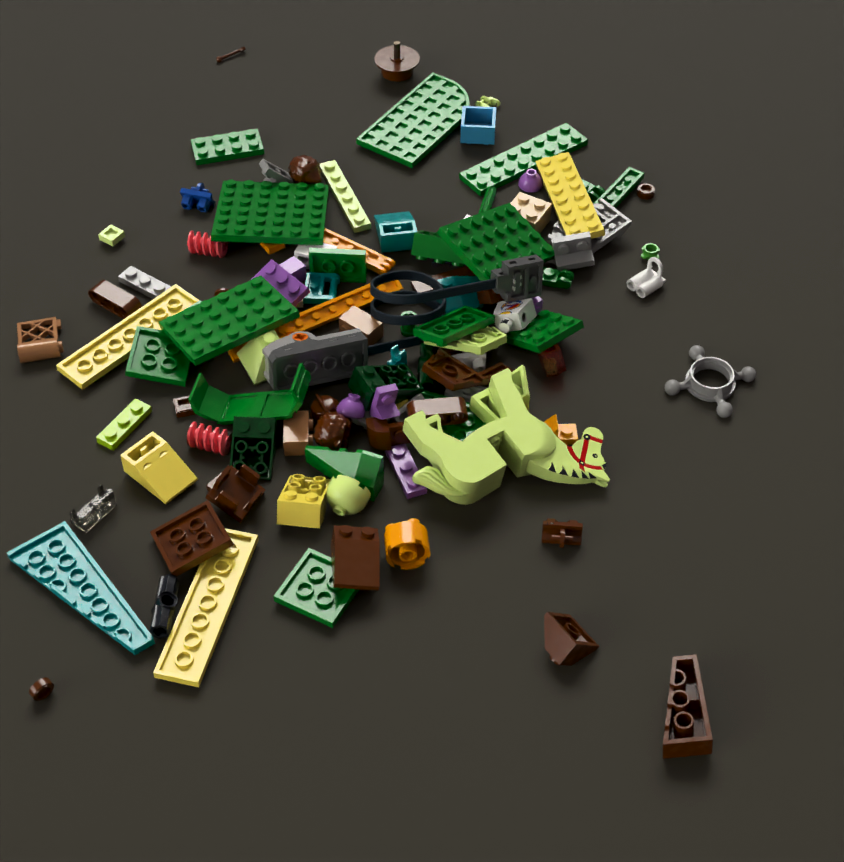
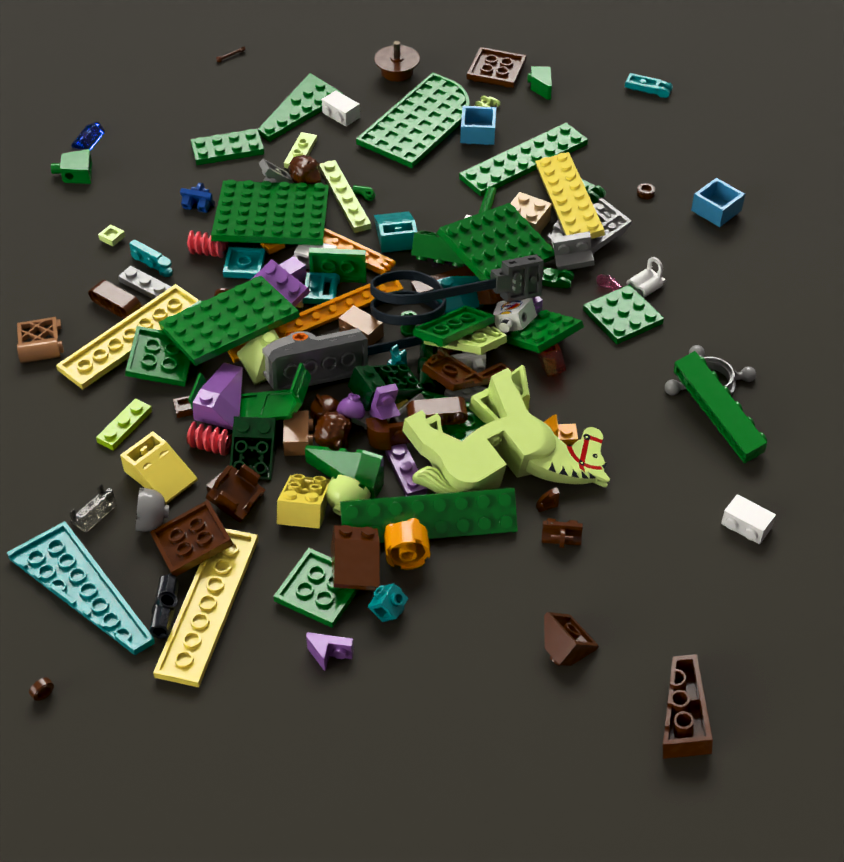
medium lavender brick [518,169,543,193] -> none
plate [594,167,644,208] -> none
bright green plate [641,243,660,260] -> none
none -> green torso [51,149,93,184]
none -> clear blue slope [71,122,105,150]
none -> teal hinge [129,240,173,277]
none -> light grey cylinder [136,488,169,532]
none -> medium lavender wedge [193,363,243,430]
none -> teal plate [223,247,266,279]
none -> wing [258,73,343,142]
none -> yellowish green plate [284,132,317,168]
none -> medium lavender slope [306,632,354,671]
none -> white brick [322,91,360,127]
none -> green plate [340,487,518,543]
none -> green arm [353,185,375,201]
none -> teal brick [368,583,409,622]
none -> reddish brown plate [467,47,527,88]
none -> green slope [527,66,552,100]
none -> reddish brown tile [536,487,560,512]
none -> plate [583,284,664,345]
none -> clear pink arm [596,274,623,291]
none -> teal hinge [625,73,673,98]
none -> green brick [674,351,767,464]
none -> dark azure piece [691,178,745,227]
none -> white brick [721,494,776,544]

